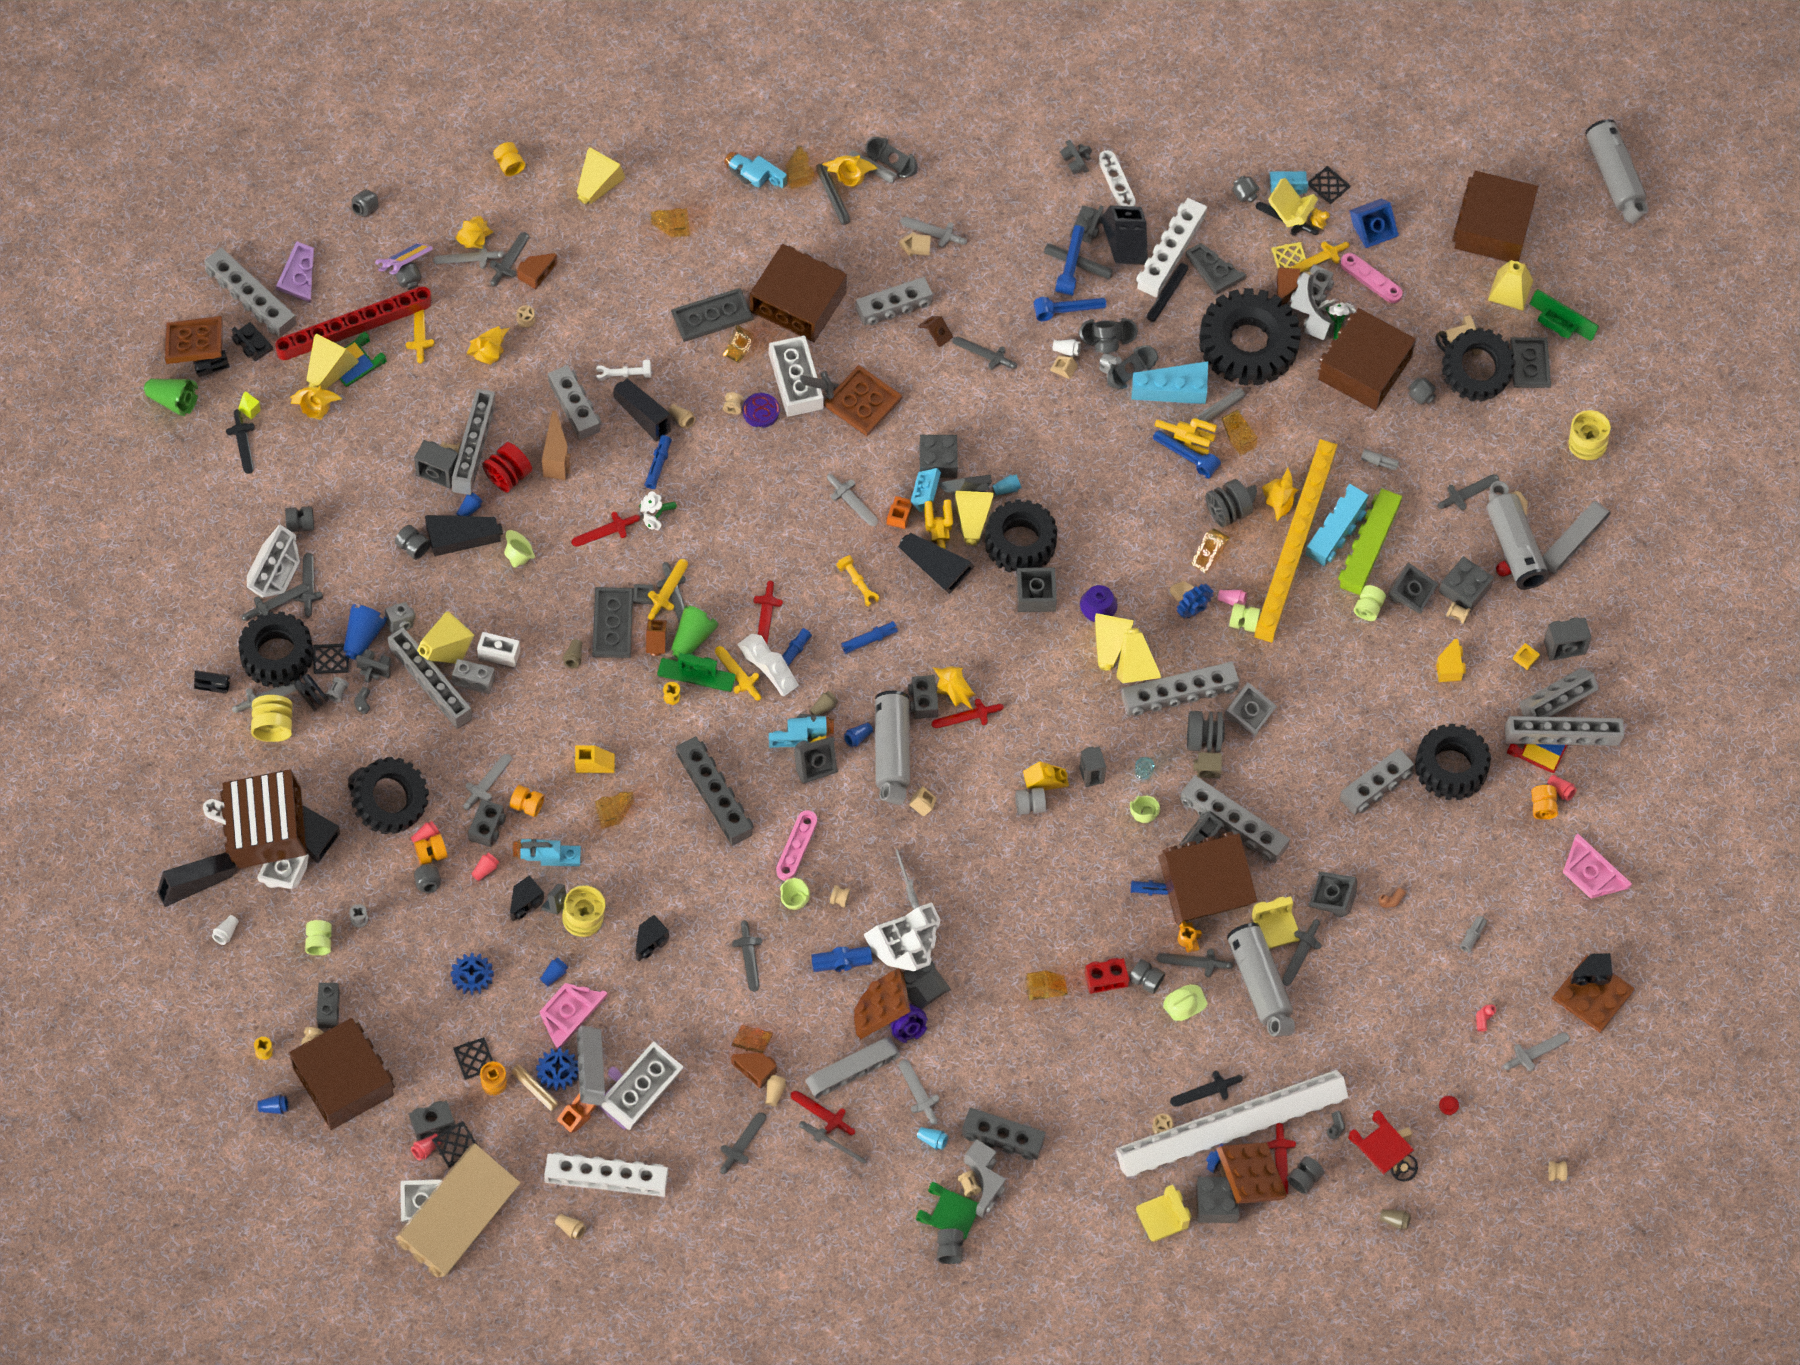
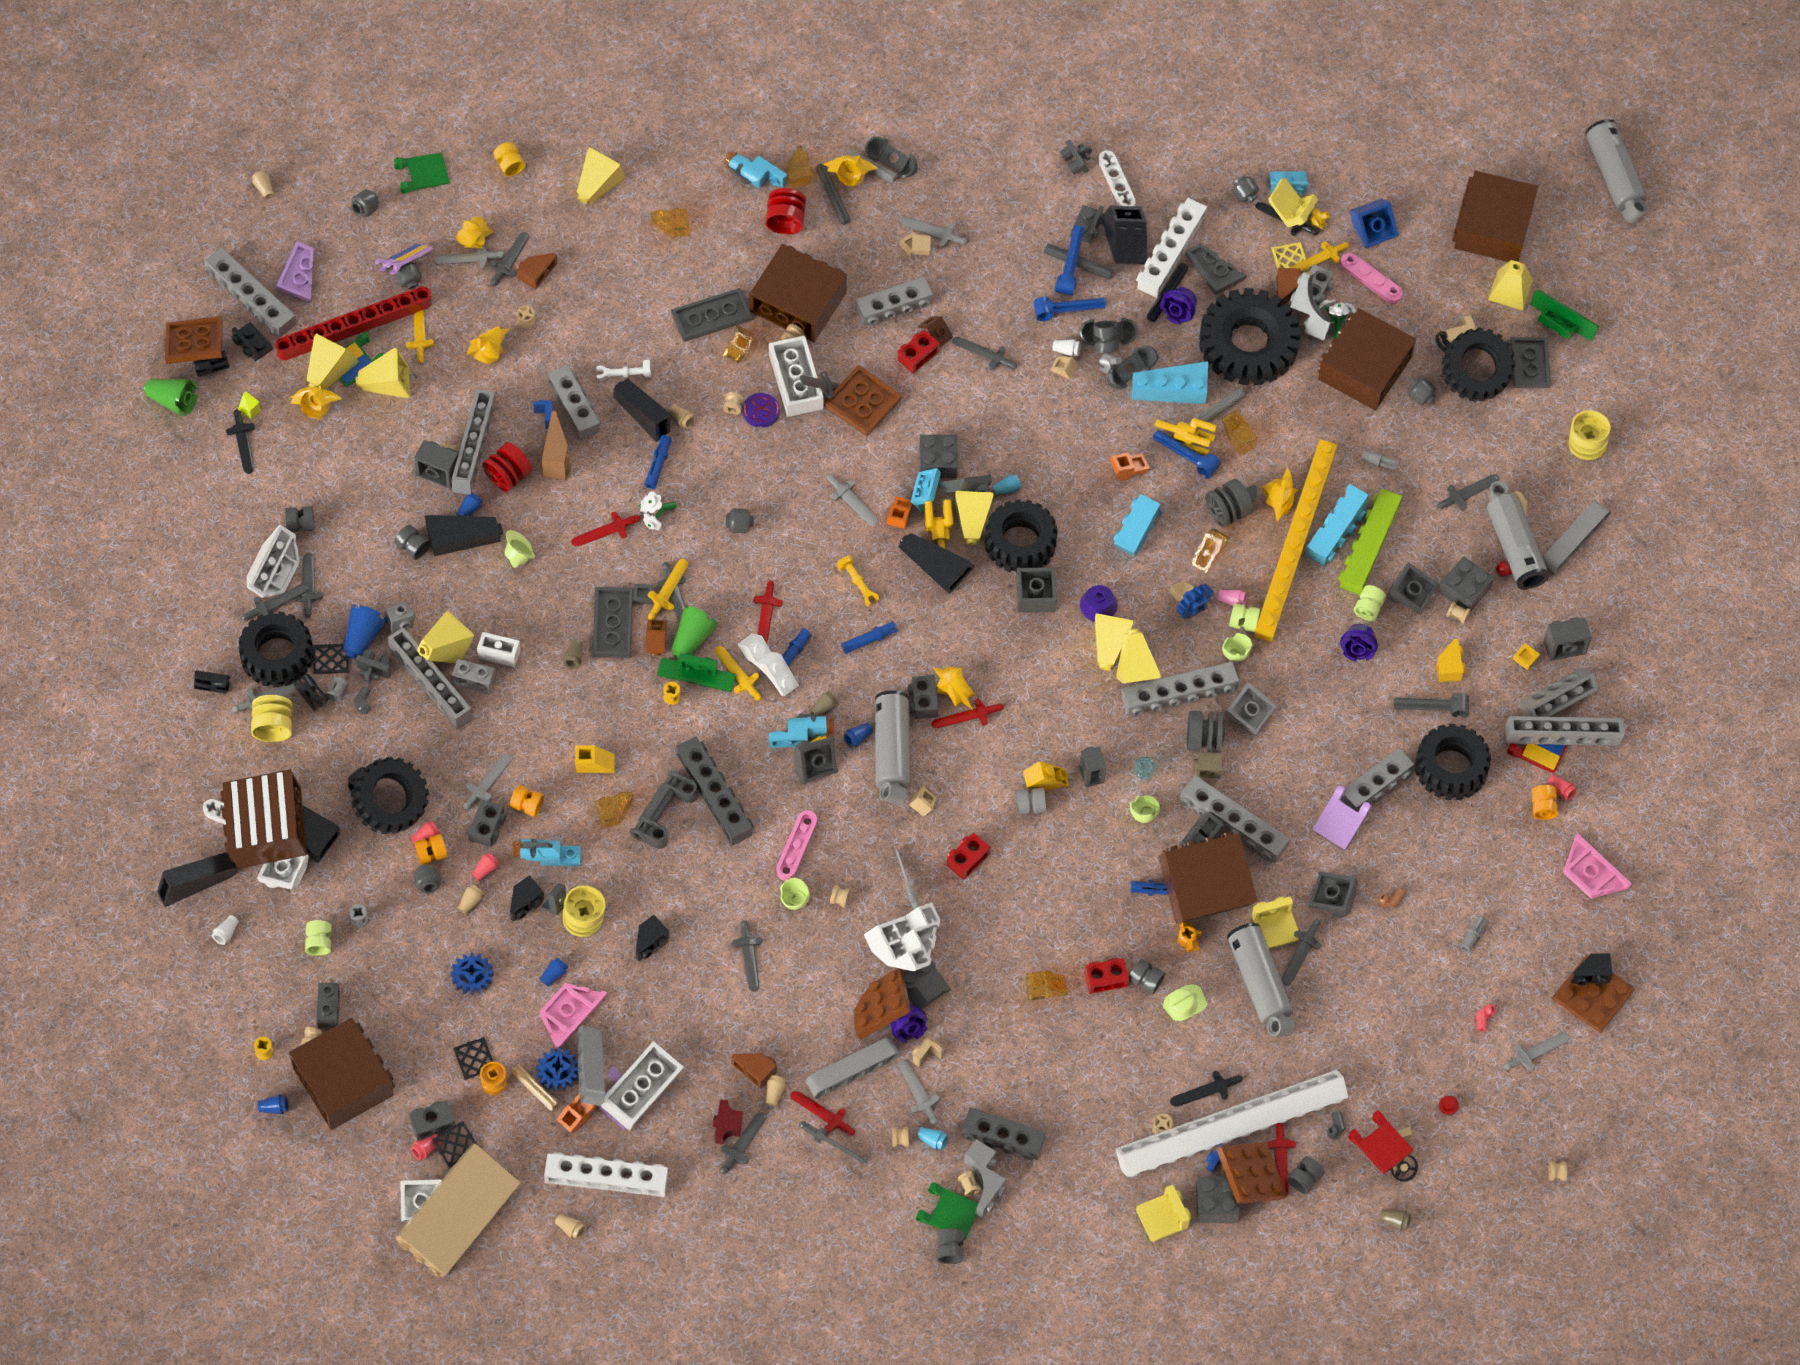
clear orange piece [732,1025,773,1054] -> none
blue piece [811,946,872,972] -> none
dark grey sword [1156,949,1233,978] -> none
black window [1308,166,1351,204] -> none
none -> tan cone [252,171,274,199]
none -> light yellow slope [355,348,410,398]
none -> green flag [394,152,450,194]
none -> tan cone [457,884,484,915]
none -> blue bracket [533,400,553,429]
none -> dark grey piece [630,770,698,849]
none -> dark red brick [713,1099,743,1144]
none -> dark grey head [726,508,754,533]
none -> red wheel [765,188,806,235]
none -> tan wheel [781,324,804,340]
none -> tan wheel [891,1127,909,1147]
none -> red brick [897,329,940,374]
none -> tan bracket [912,1038,943,1067]
none -> red brick [946,832,991,880]
none -> orange brick [1110,452,1150,480]
none -> medium azure wedge [1113,494,1163,557]
none -> dark purple cone [1161,287,1197,324]
none -> yellowish green hair [1222,633,1253,662]
none -> lavender flag [1312,786,1372,850]
none -> dark purple cone [1340,624,1378,661]
none -> dark grey axle [1394,693,1469,718]

